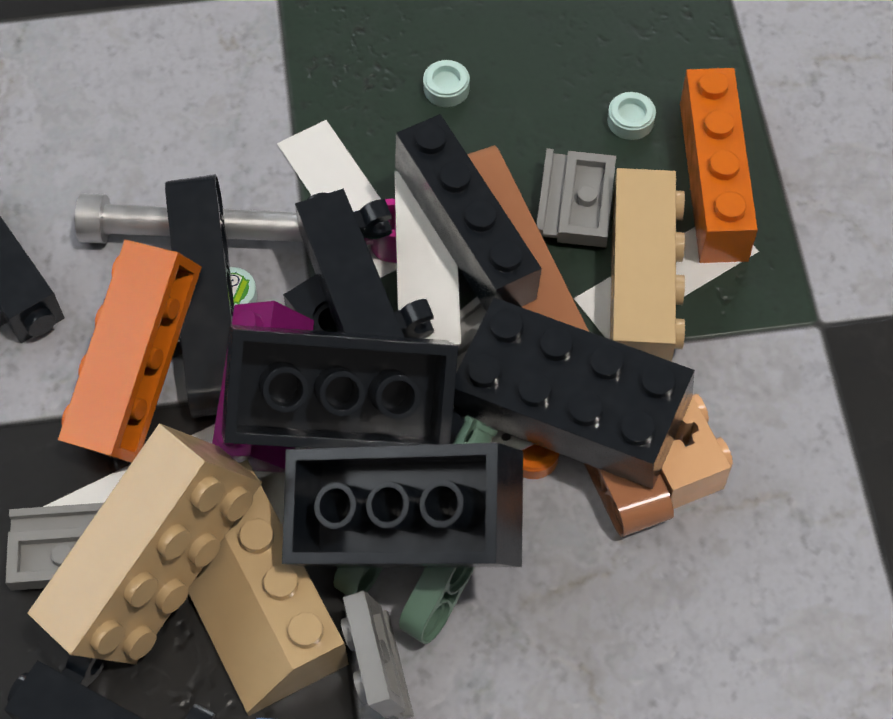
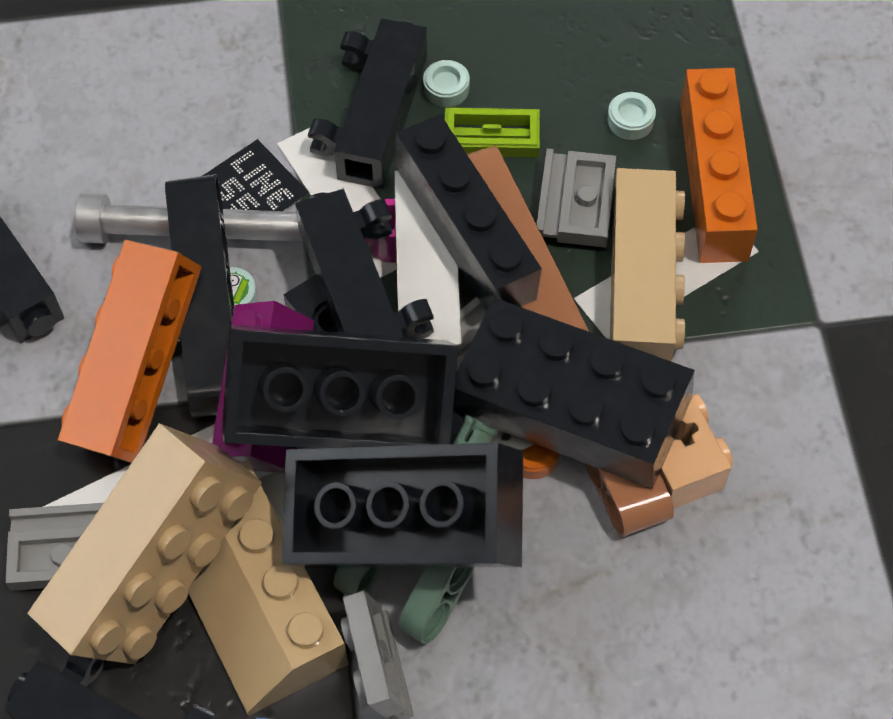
none -> black sticker [202,139,309,240]
none -> black brick [308,18,427,189]
none -> lime tile [445,108,540,158]

